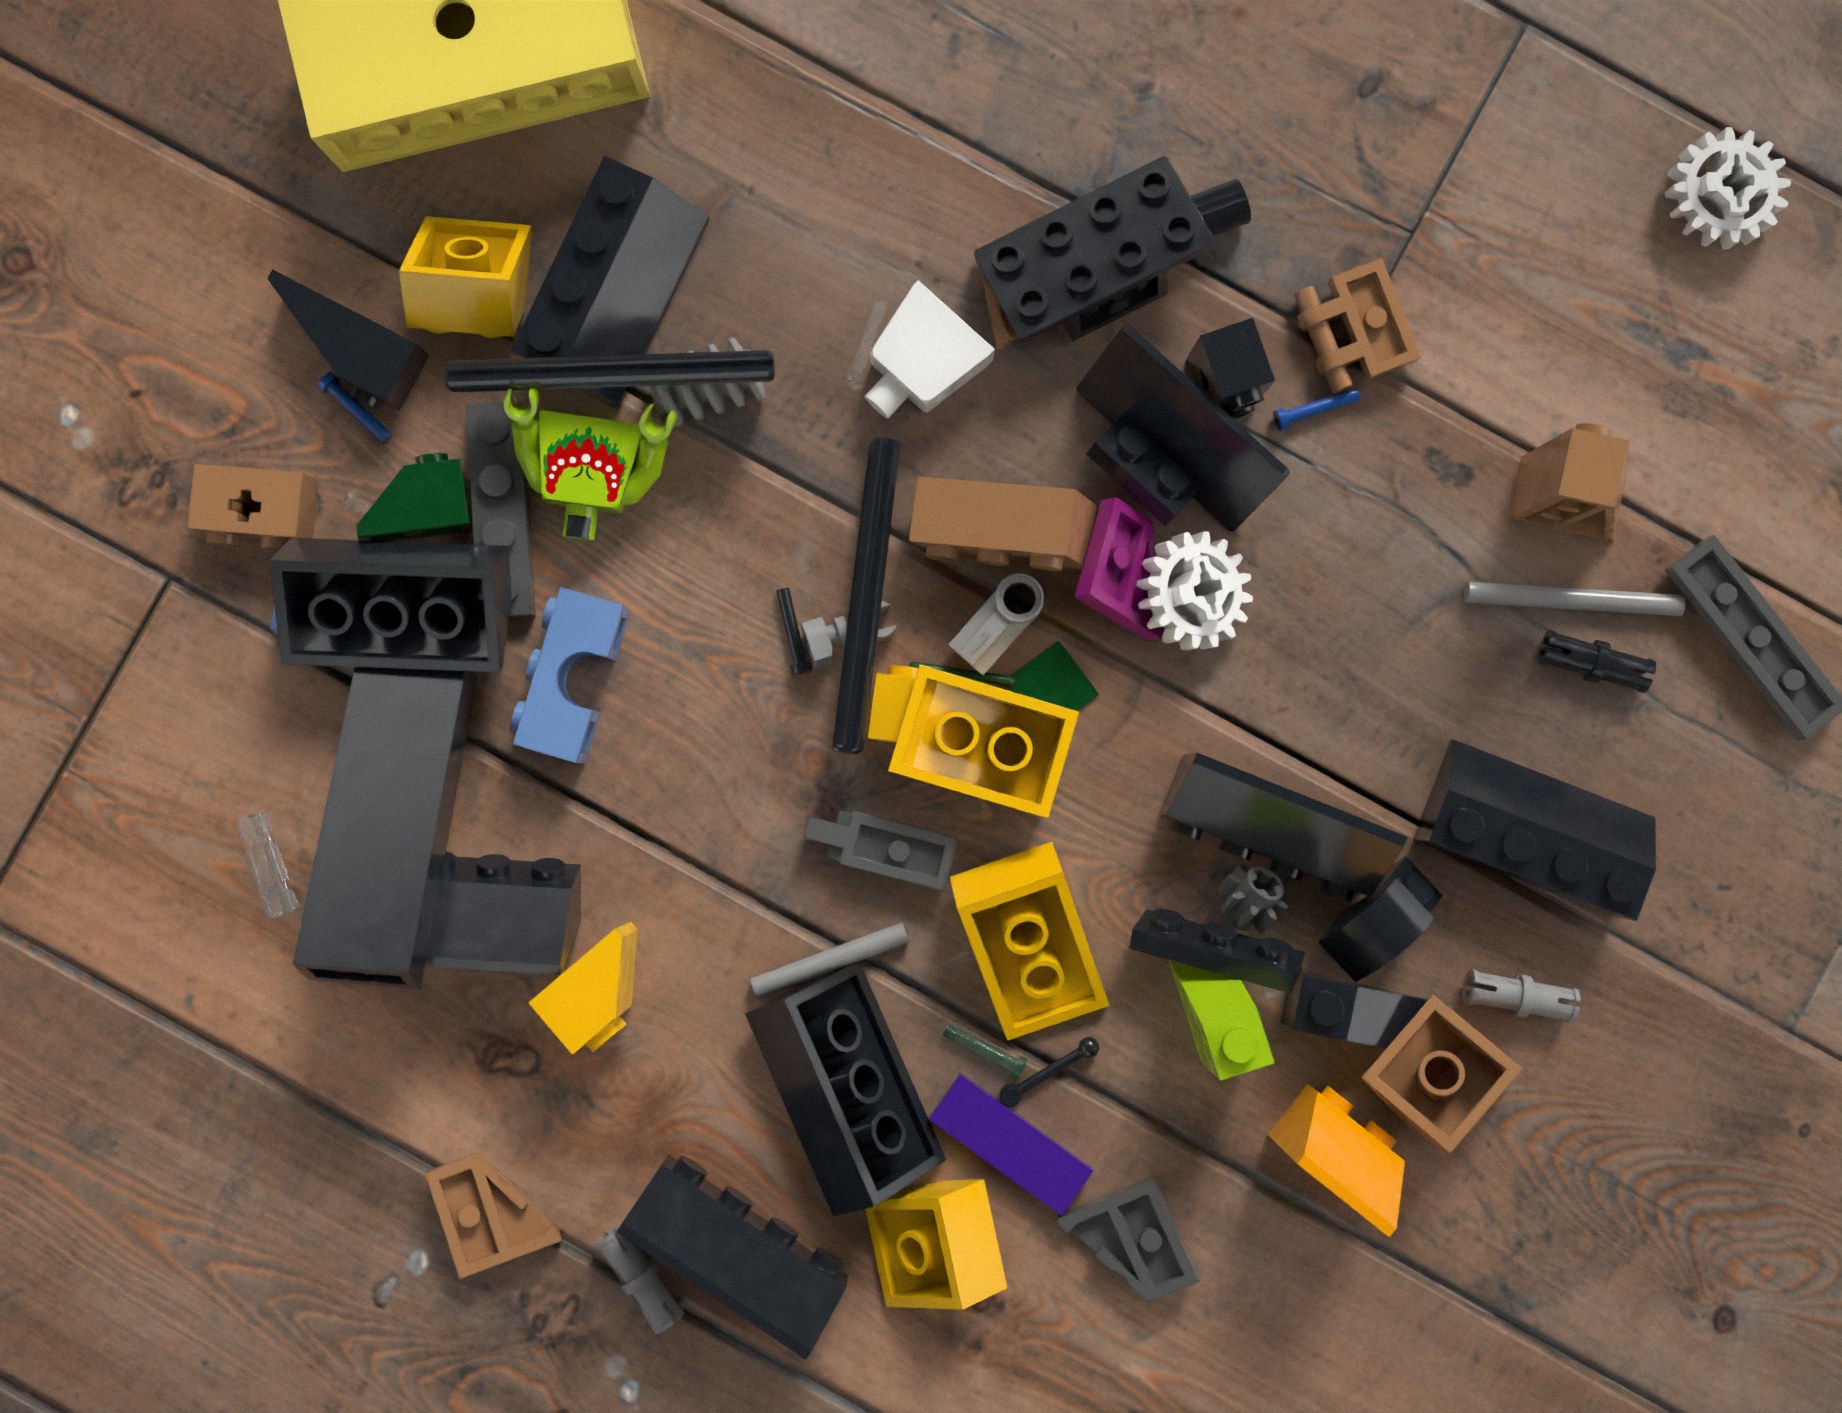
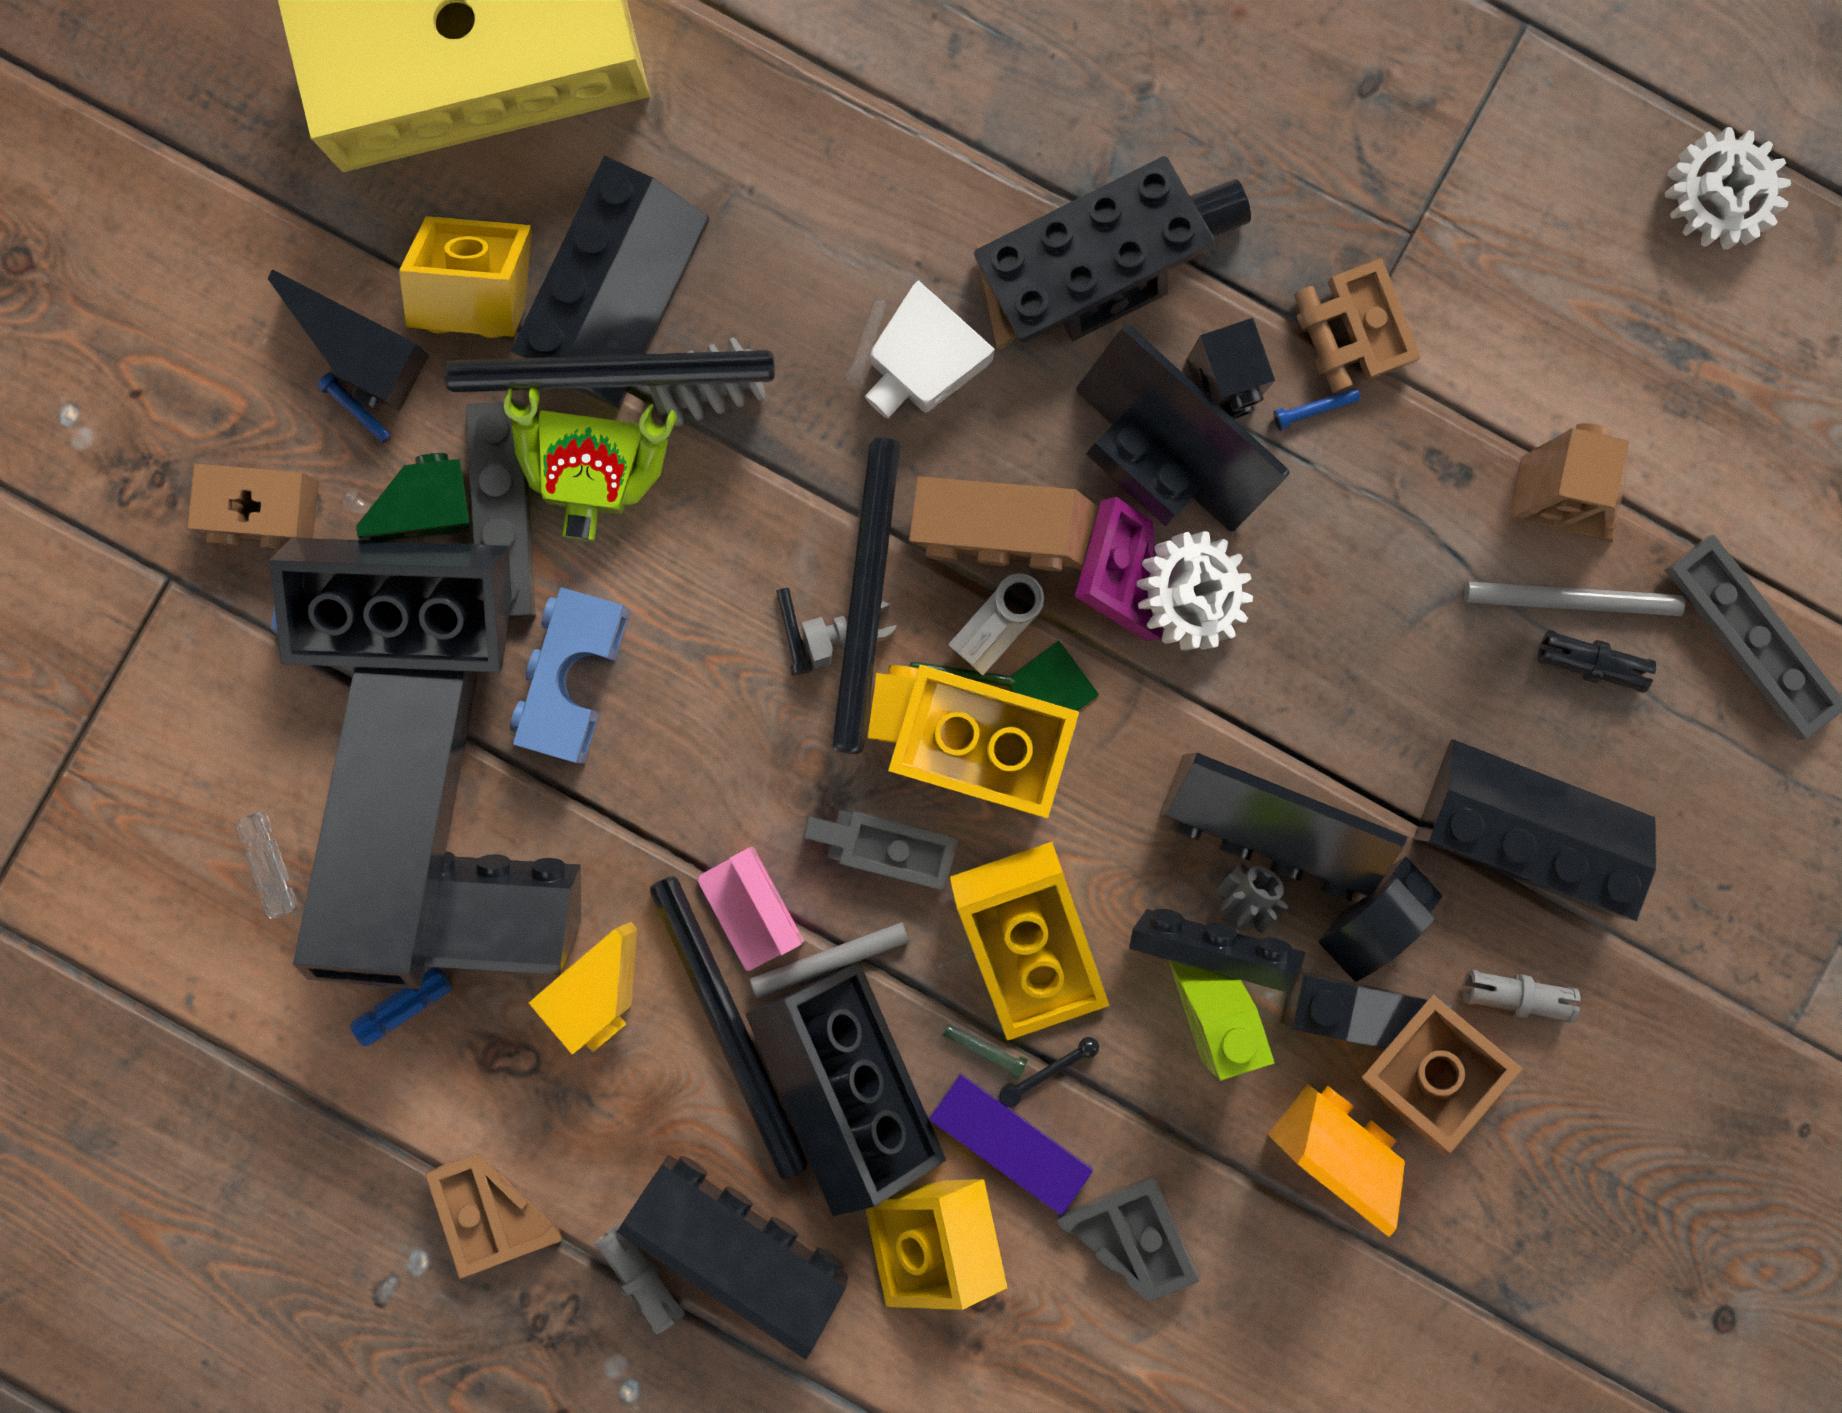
none -> blue axle [350,967,453,1046]
none -> black axle [650,876,807,1180]
none -> bright pink panel [697,846,804,971]

